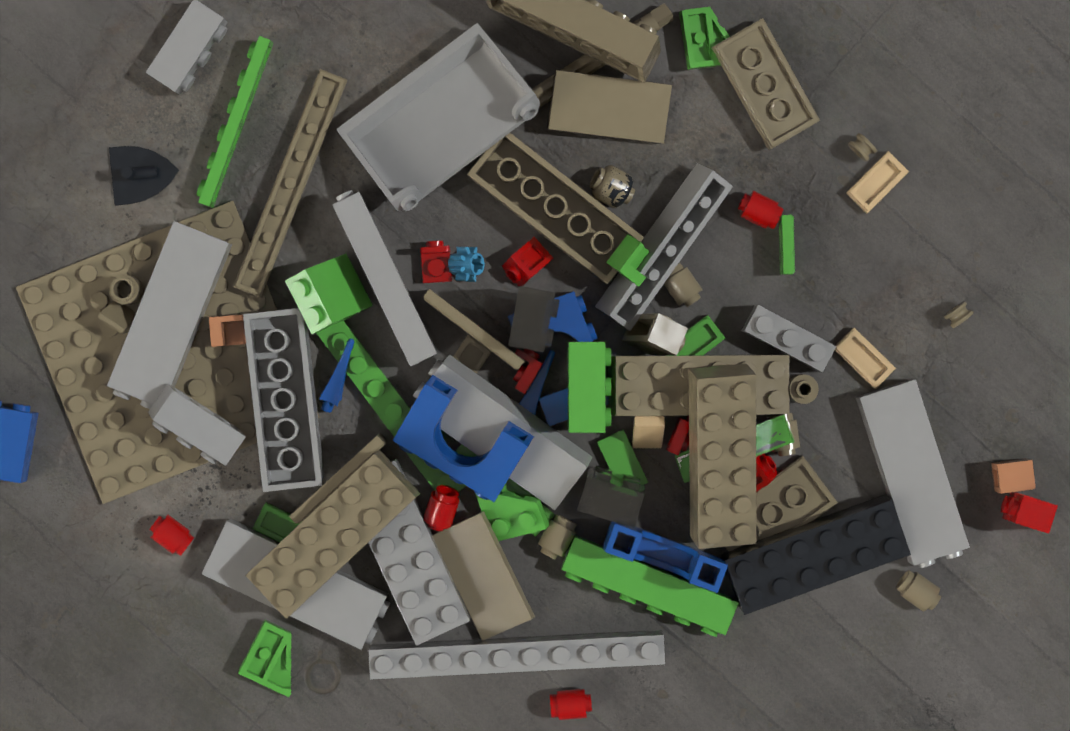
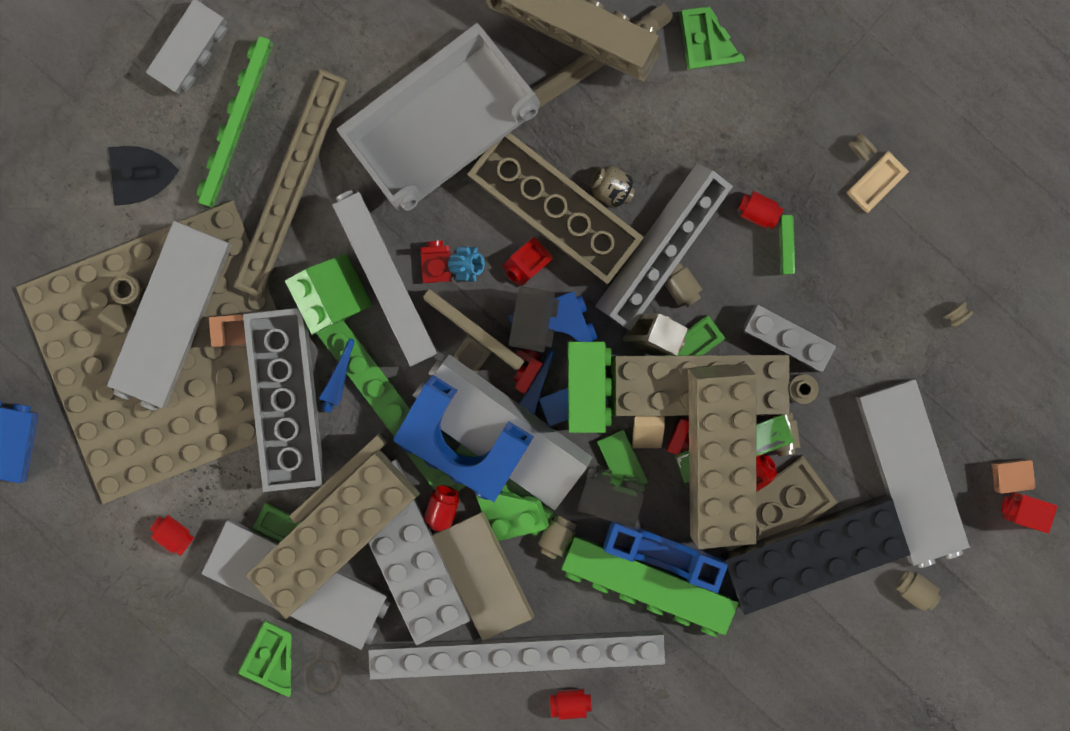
light grey brick [148,383,246,466] -> none
dark tan tile [547,70,672,144] -> none
bright green panel [606,234,649,287] -> none
dark tan tile [711,18,820,150] -> none
tan tile [834,328,896,389] -> none

